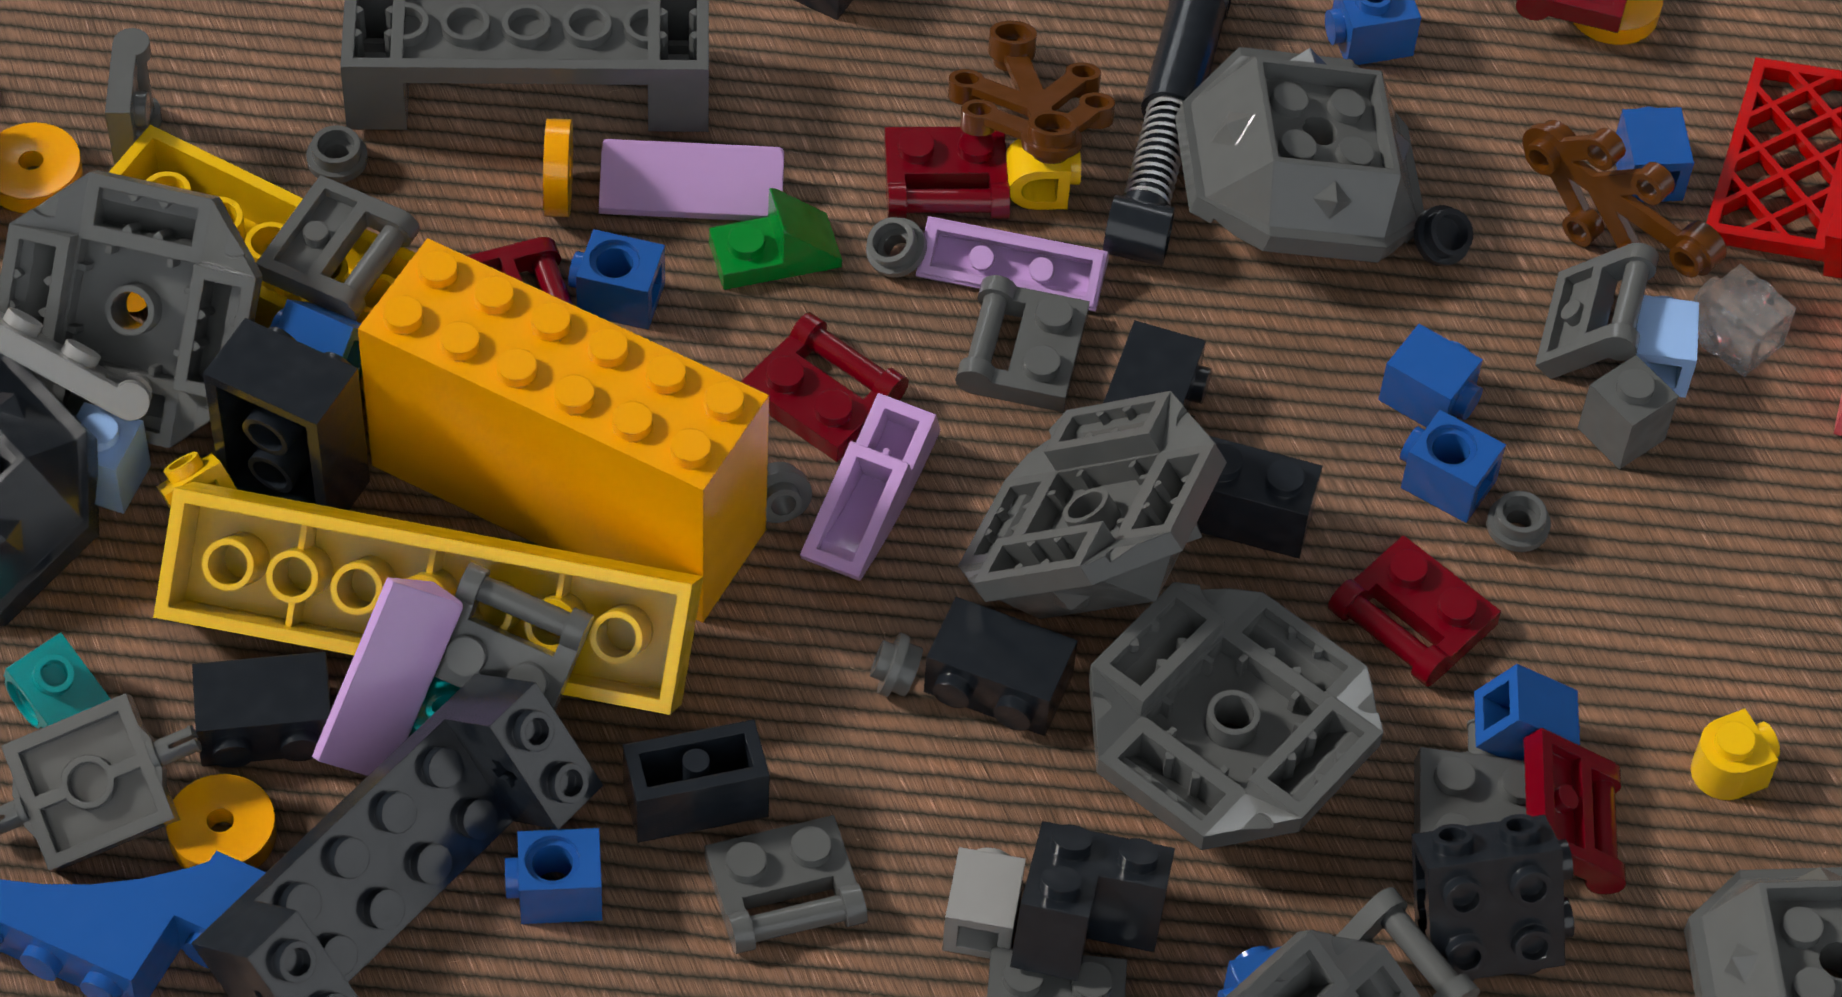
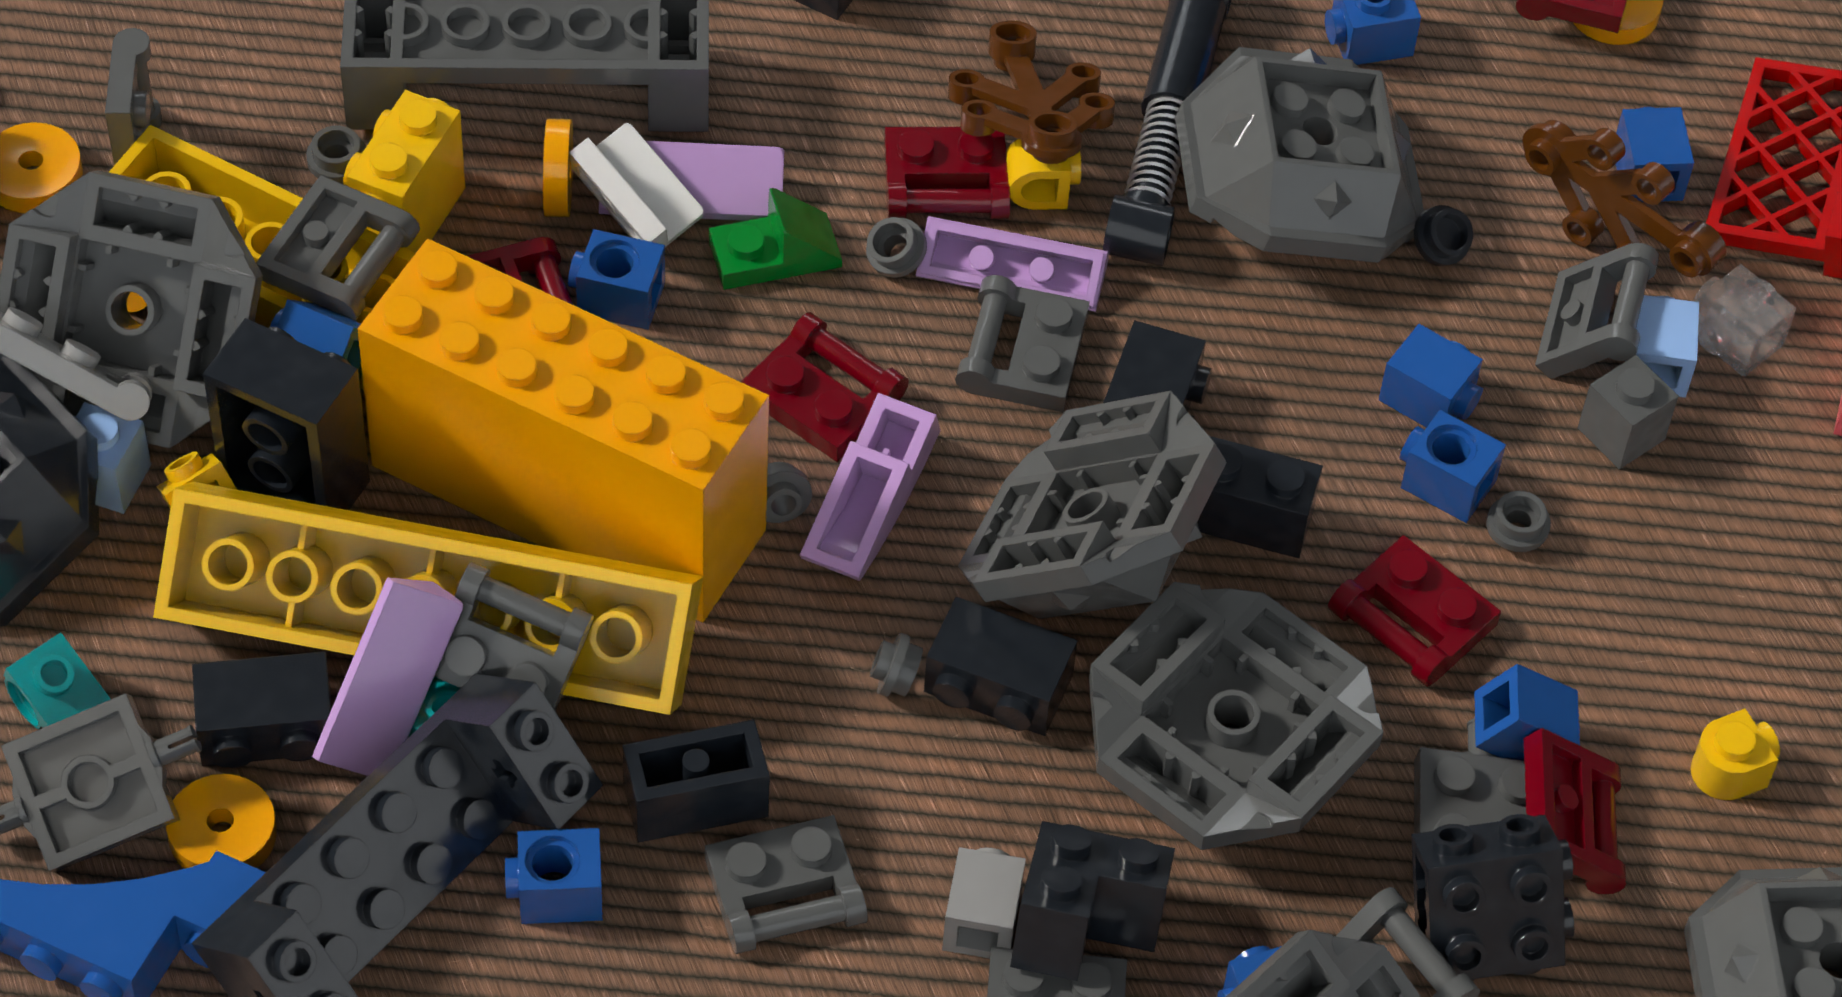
none -> yellow brick [343,90,466,253]
none -> white panel [569,123,703,247]

